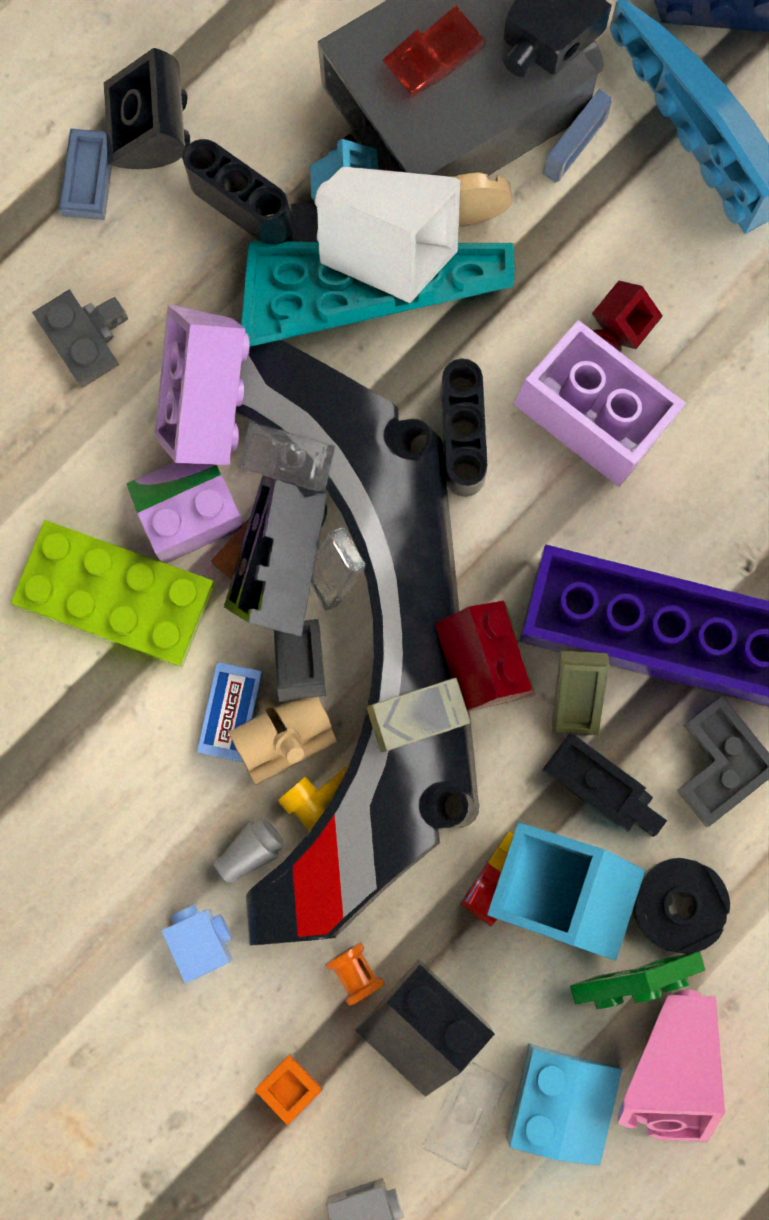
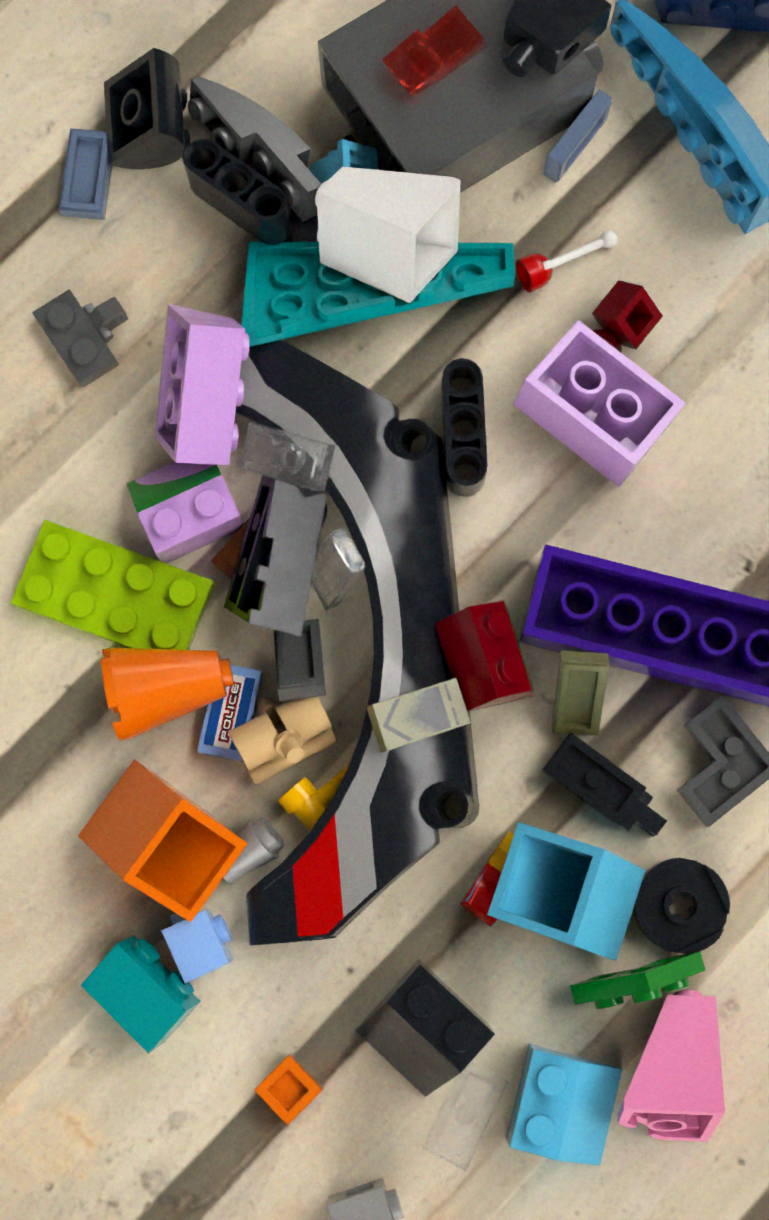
orange bush [325,942,385,1006] -> none
tan tile [454,172,513,227] -> none
none -> orange slope [78,759,248,922]
none -> teal brick [81,935,201,1054]
none -> orange cone [101,648,234,741]
none -> dark grey slope [188,76,321,222]
none -> hinge [515,231,618,293]

